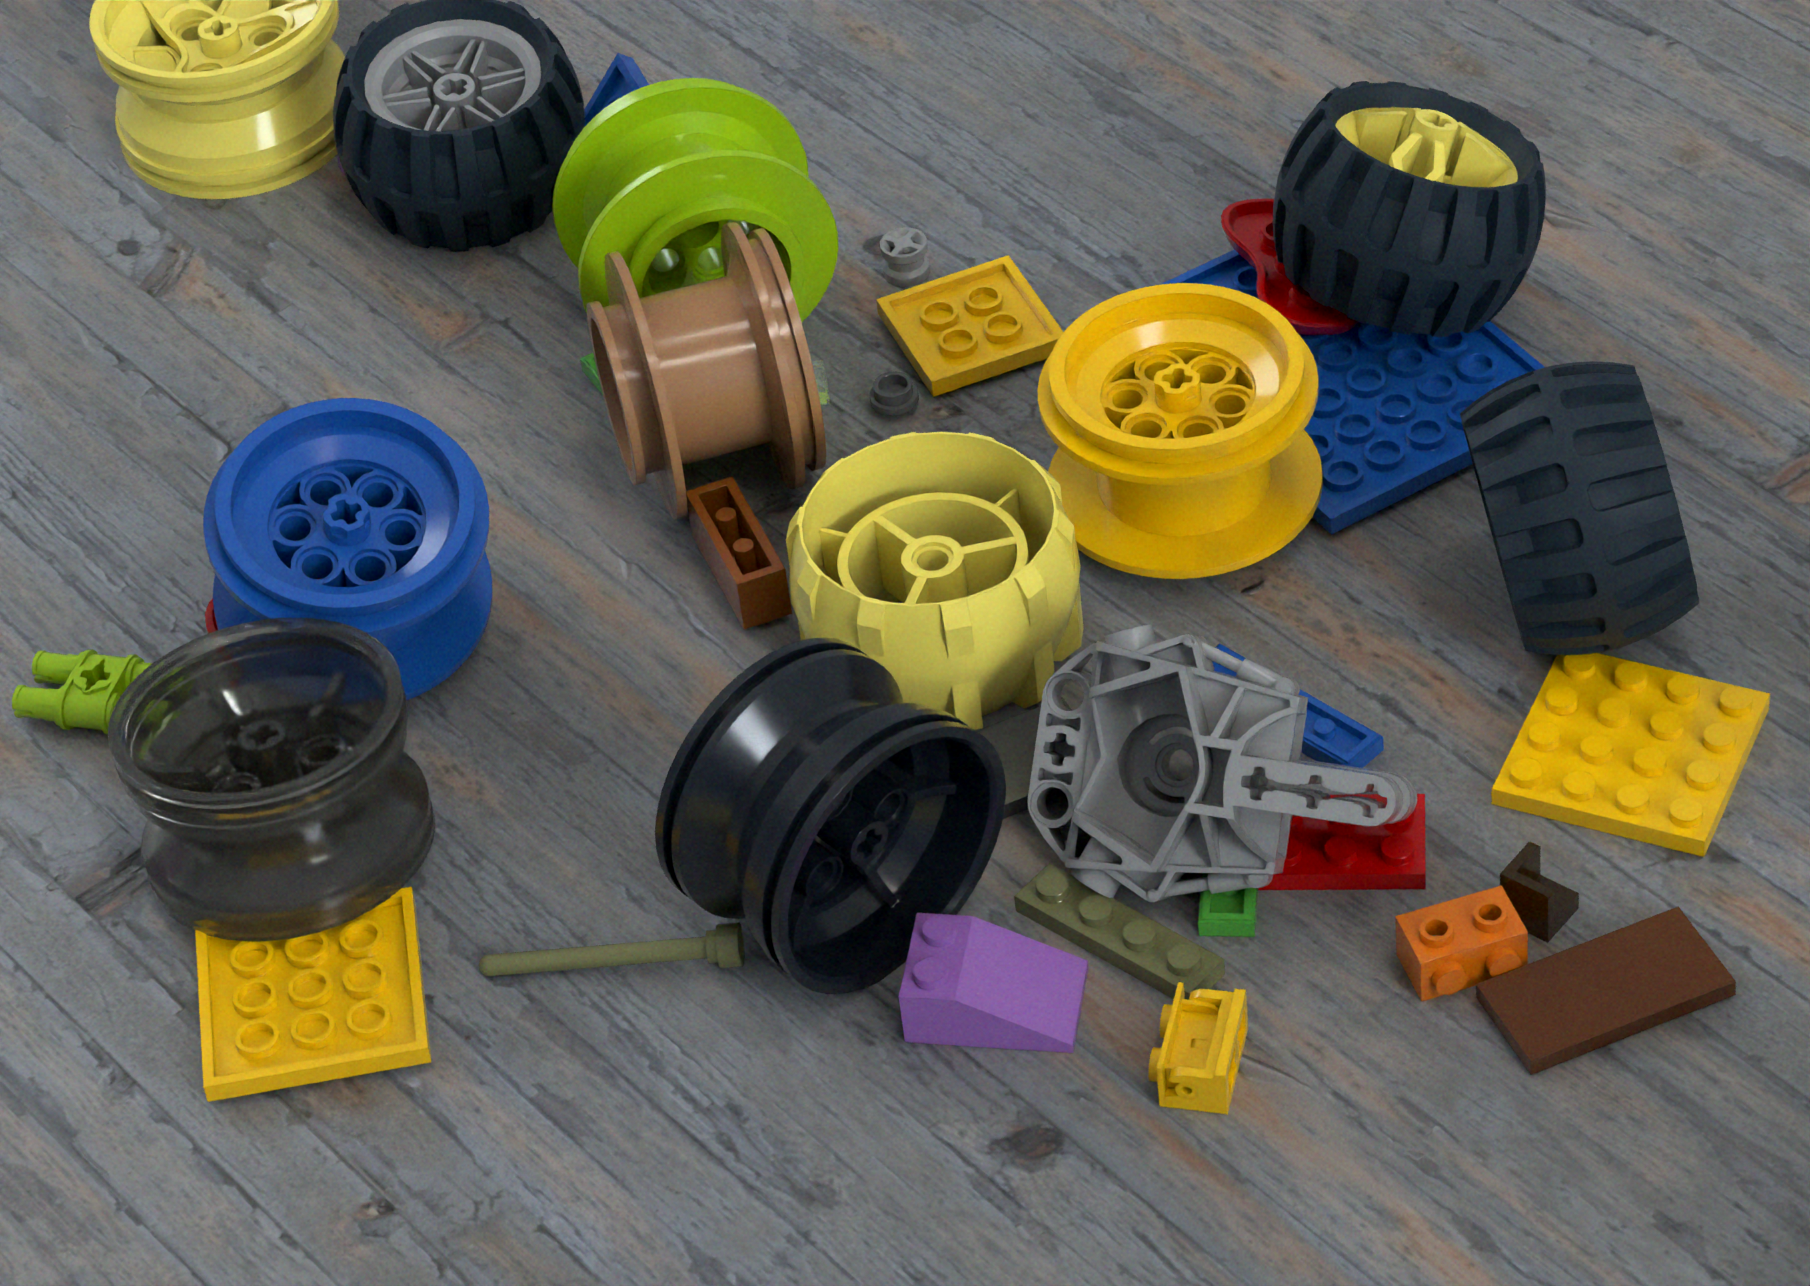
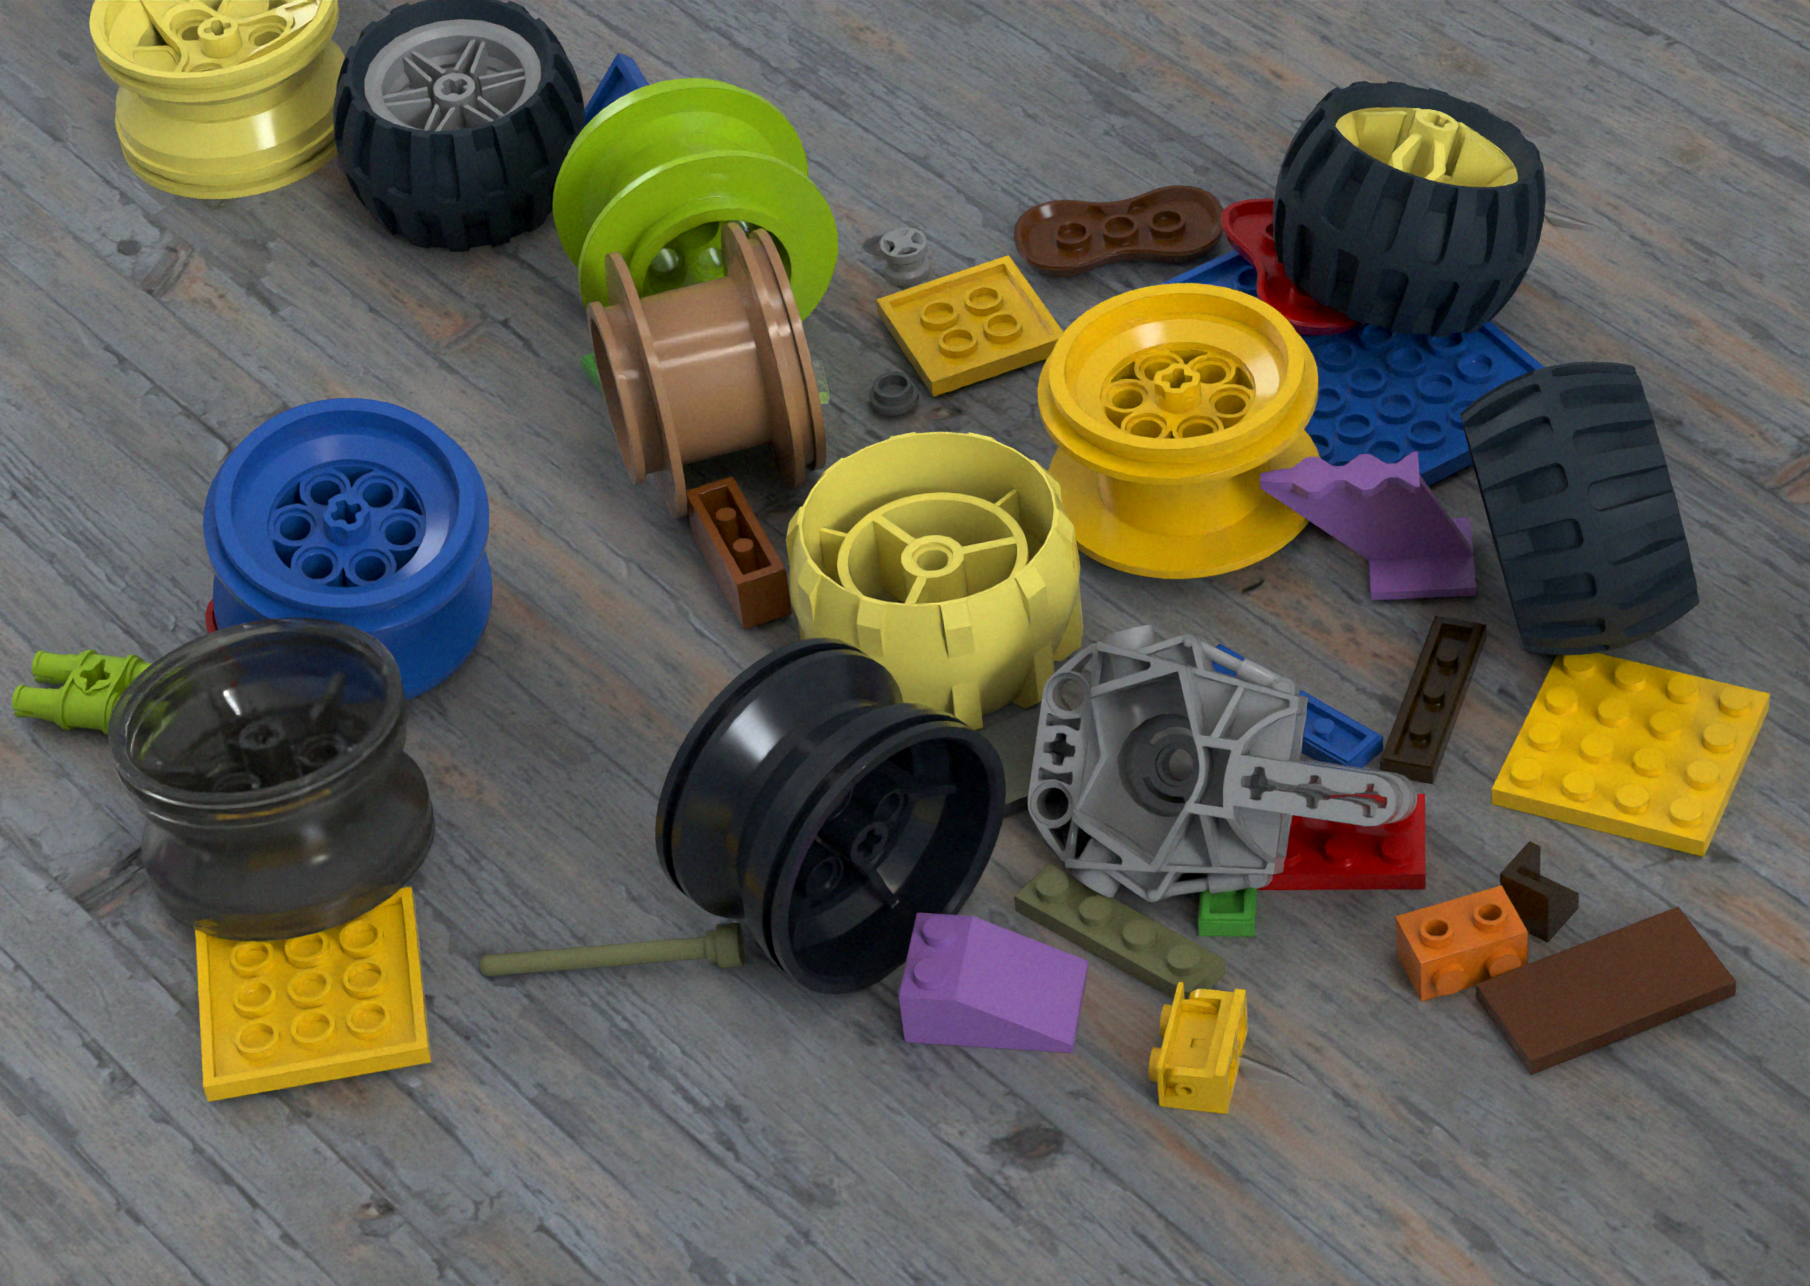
none -> reddish brown plate [1014,185,1224,277]
none -> medium lavender piece [1260,452,1476,600]
none -> dark brown tile [1380,616,1487,784]

